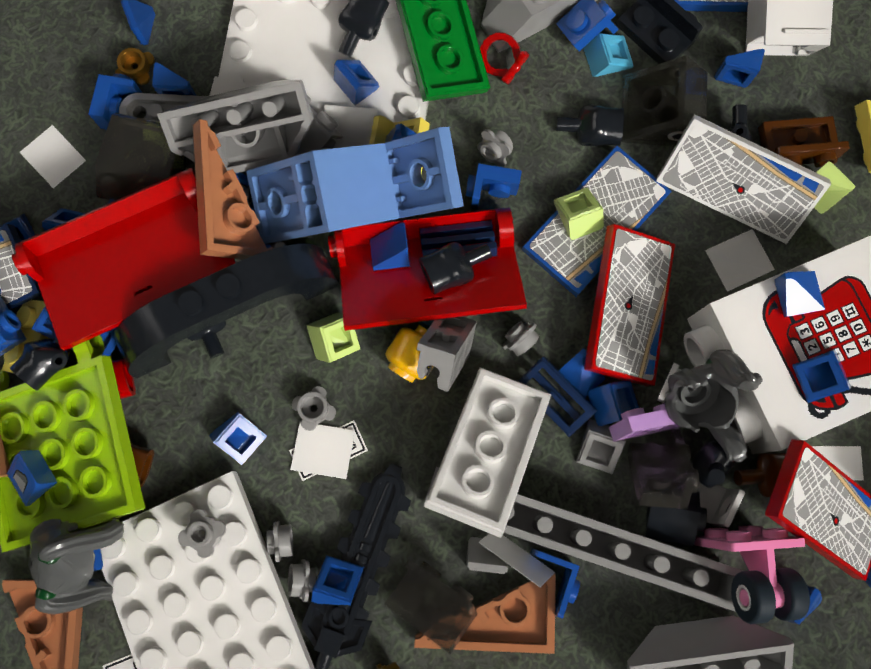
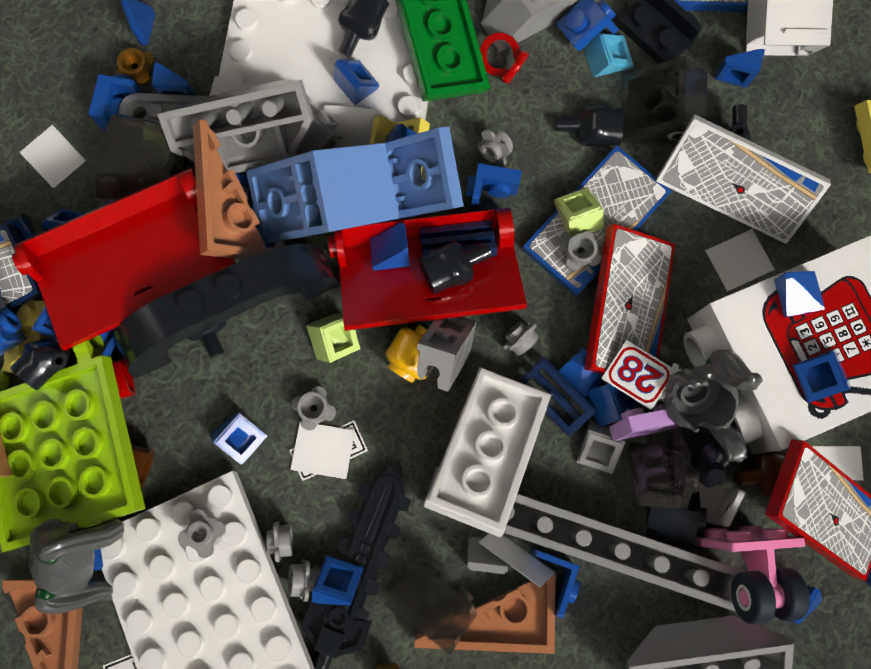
blue slope [7,450,57,506] -> none
reddish brown bracket [758,116,850,167] -> none
yellowish green slope [814,161,856,214] -> none
none -> light grey plate [560,231,602,271]
none -> sticker [601,340,677,410]

